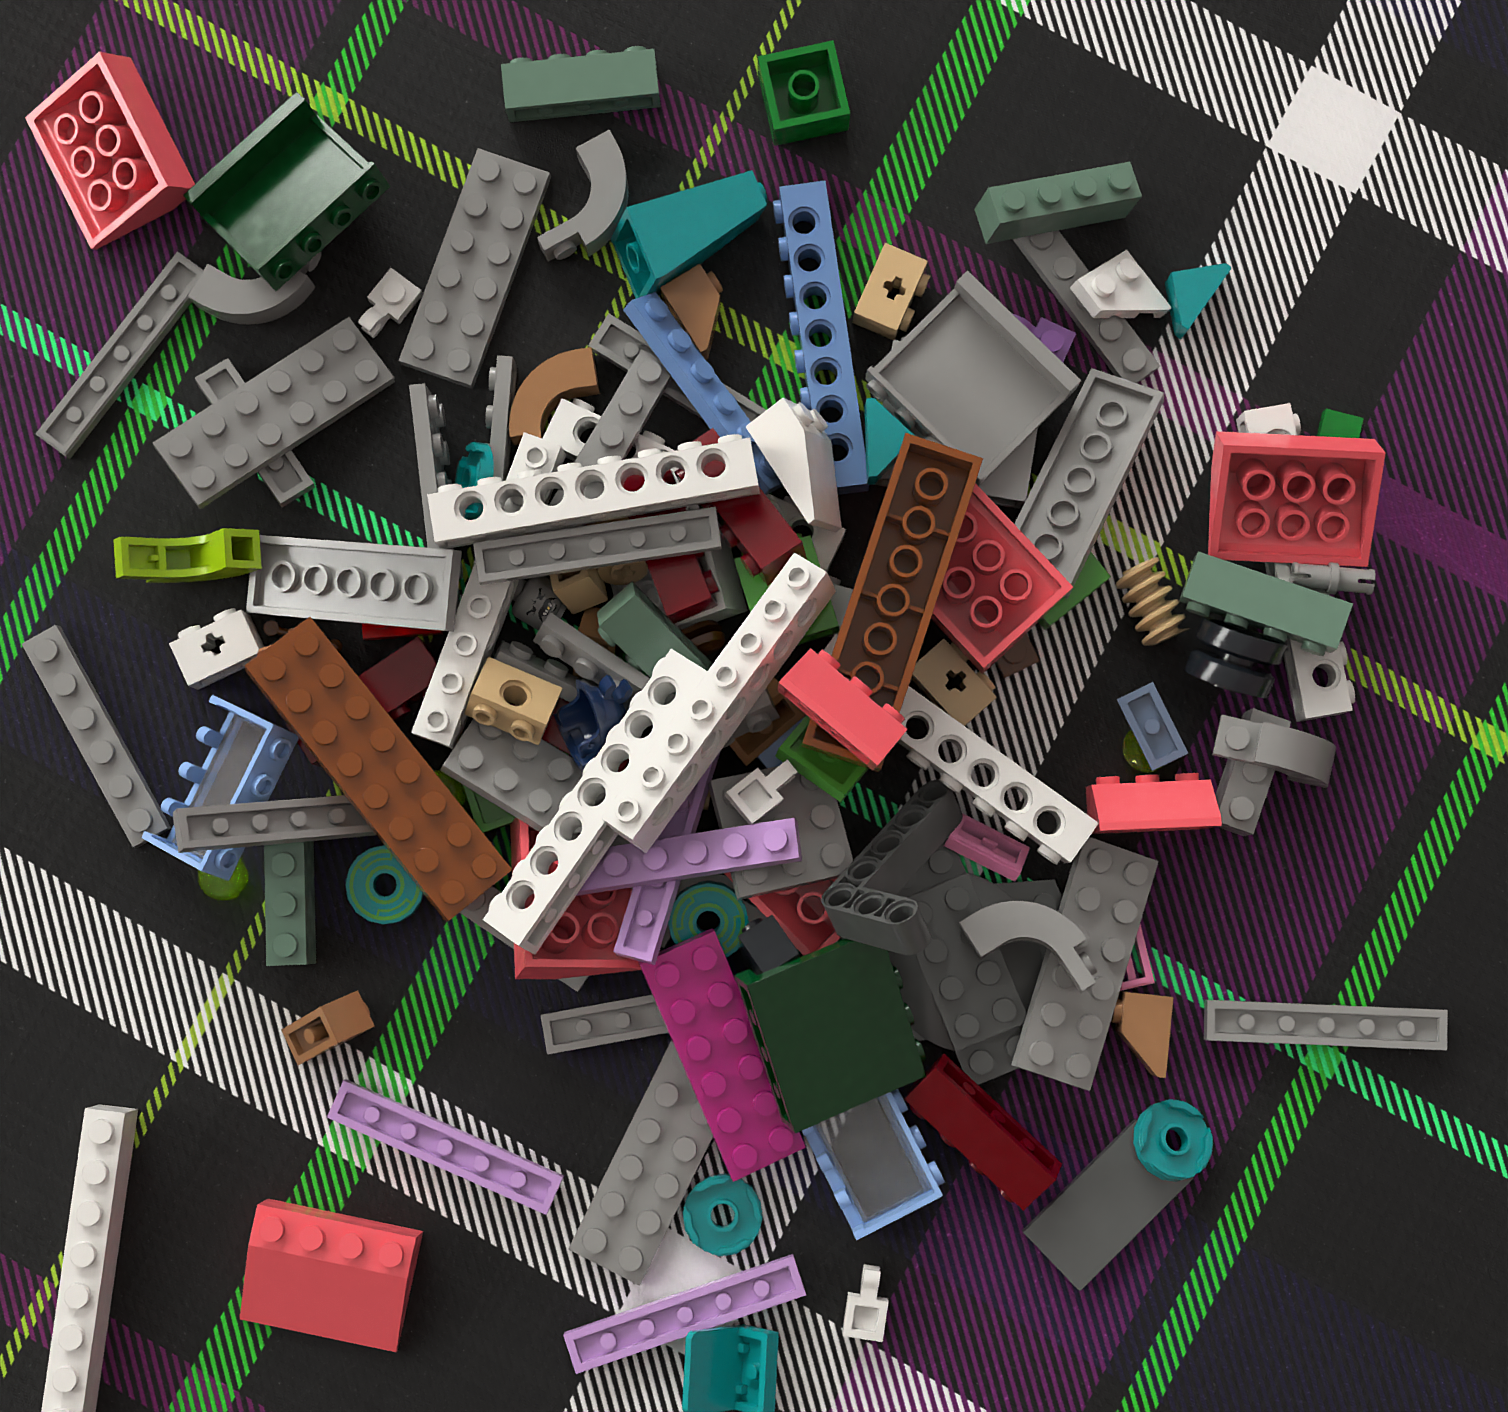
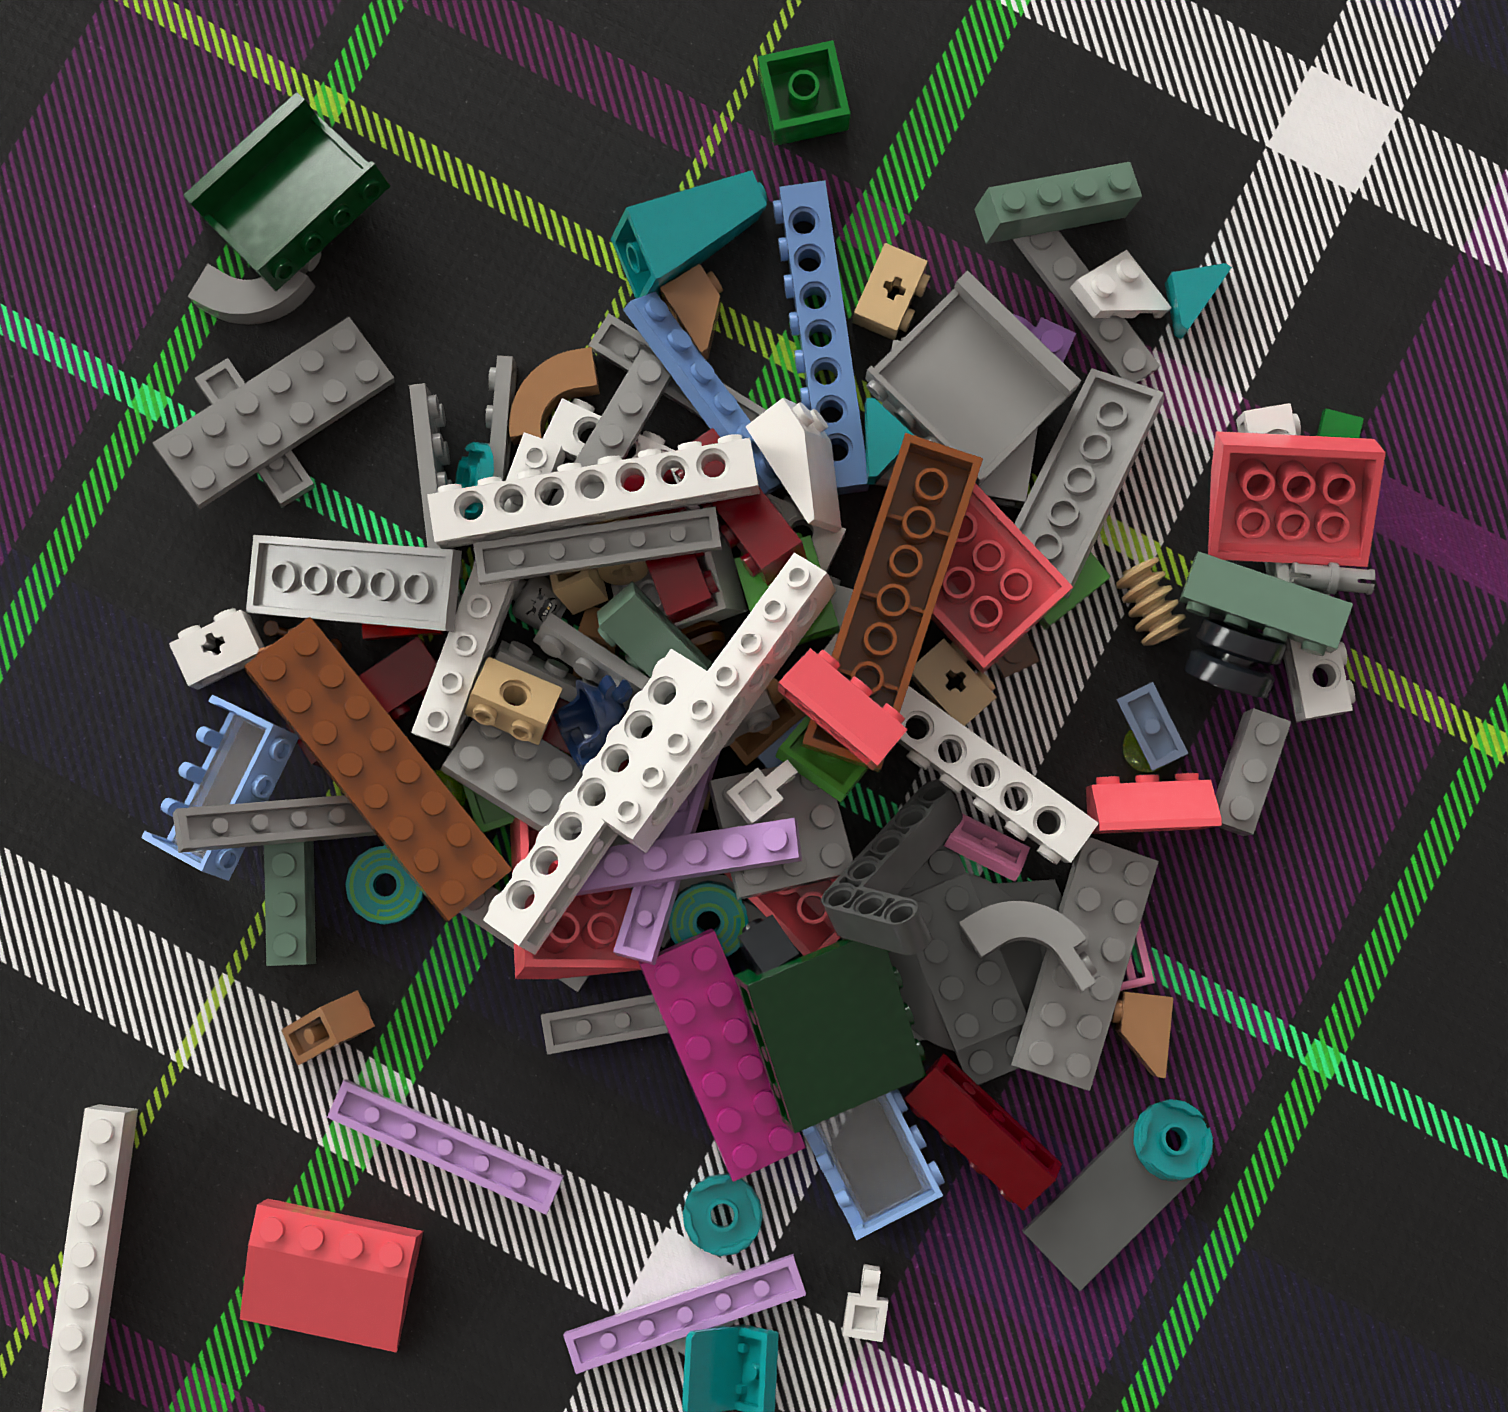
light grey plate [22,625,172,848] -> none
coral slope [25,52,195,250] -> none
light grey tile [36,251,204,459] -> none
lime arch [114,528,262,583] -> none
clear neon green plate [198,857,248,900] -> none
white plate [358,268,423,338] -> none
light grey plate [398,148,551,389] -> none
sand green brick [501,46,661,122] -> none
light grey arch [537,130,629,262] -> none
light grey plate [568,1040,713,1286] -> none
light grey plate [1204,1000,1448,1050] -> none
light grey arch [1212,715,1336,788] -> none

